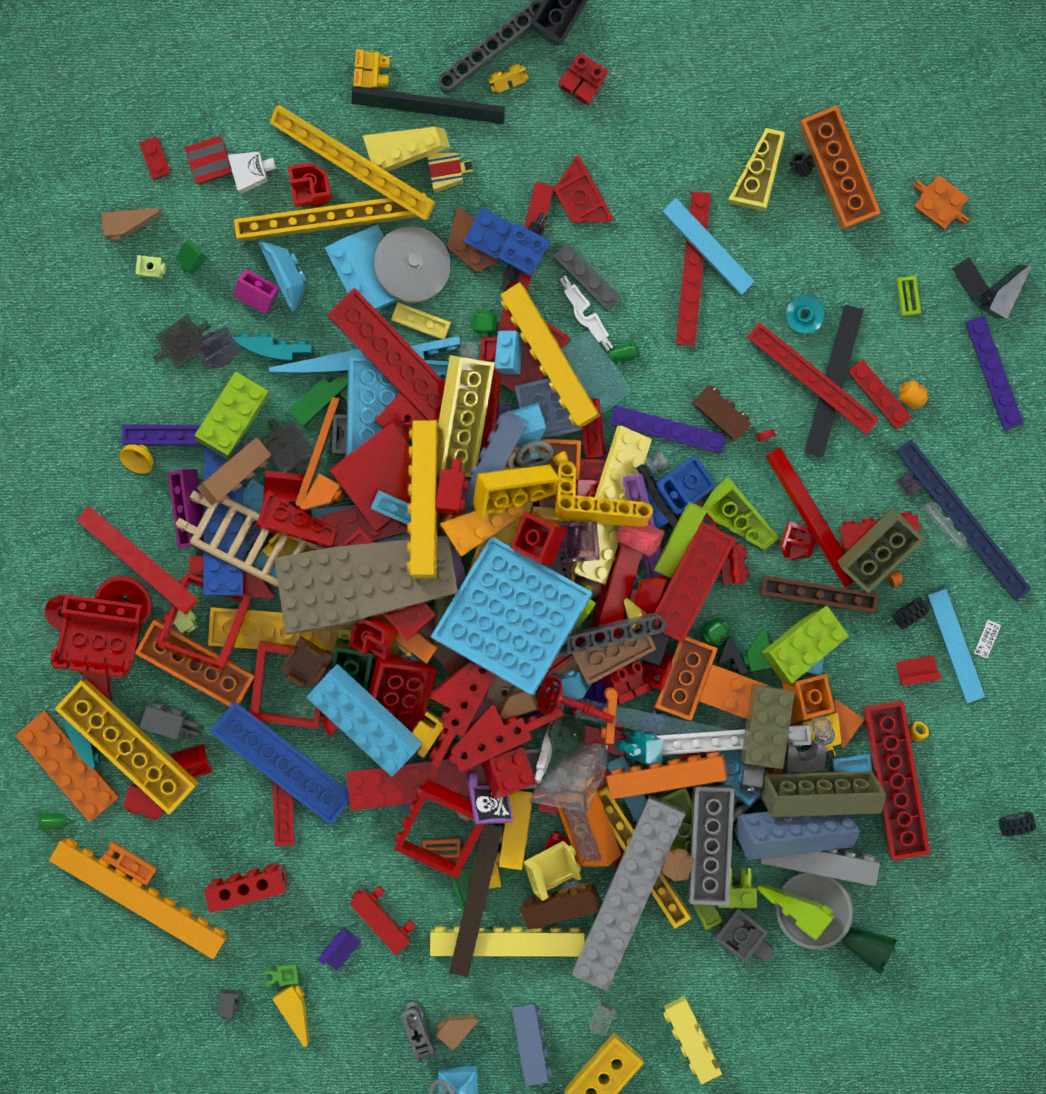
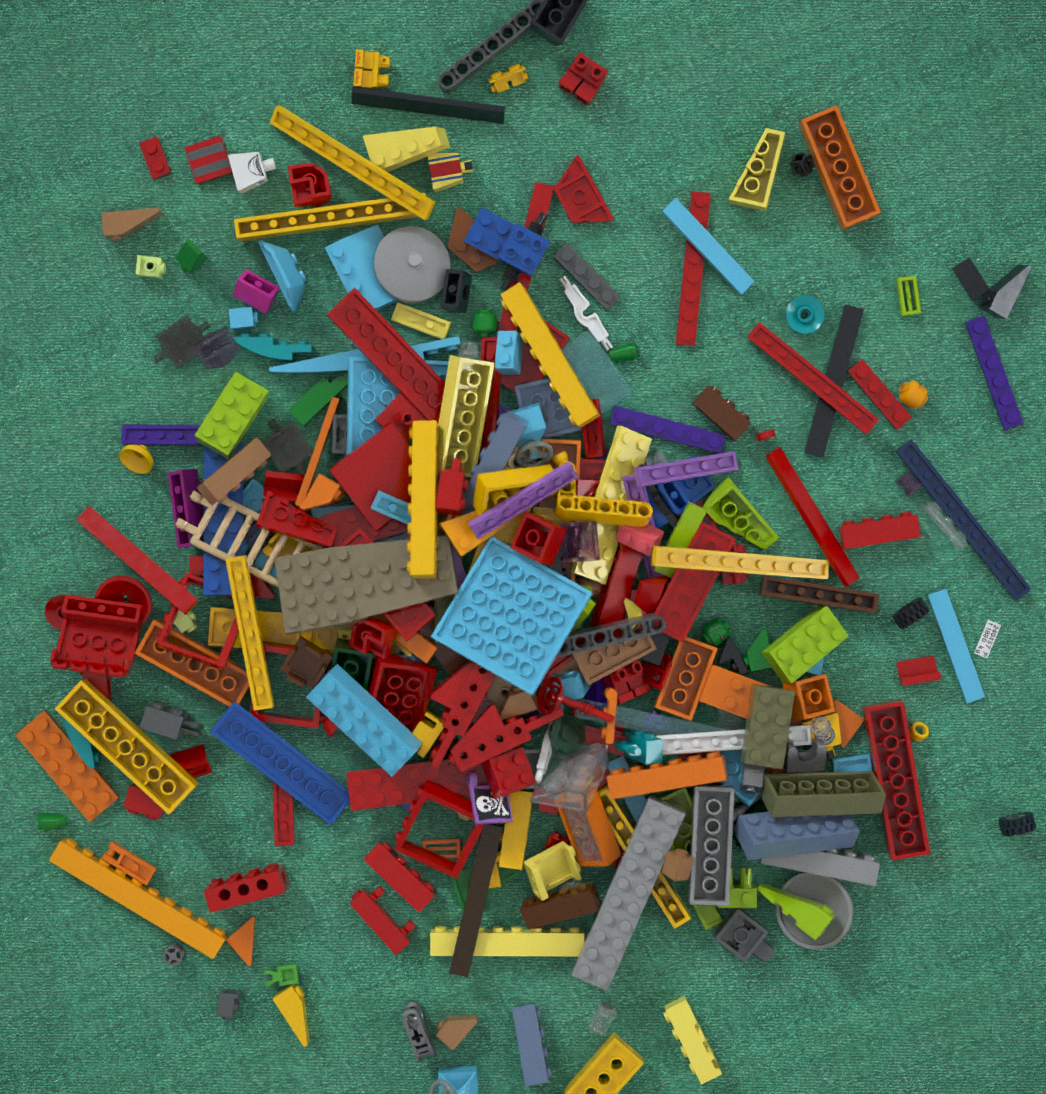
dark purple panel [318,927,361,970] -> none
red slope [780,521,816,560] -> none
olive brick [837,507,925,594] -> none
dark green cone [842,927,897,974] -> none
orange hinge [887,571,903,588] -> none
orange plate [913,175,970,229] -> none
none -> flat silver wheel [163,944,185,966]
none -> yellow plate [225,555,274,710]
none -> orange tile [226,916,255,966]
none -> medium azure brick [229,307,259,330]
none -> red brick [363,840,436,912]
none -> black brick [440,269,472,313]
none -> medium lavender tile [468,461,579,539]
none -> medium lavender tile [634,451,739,487]
none -> yellow plate [651,546,829,579]

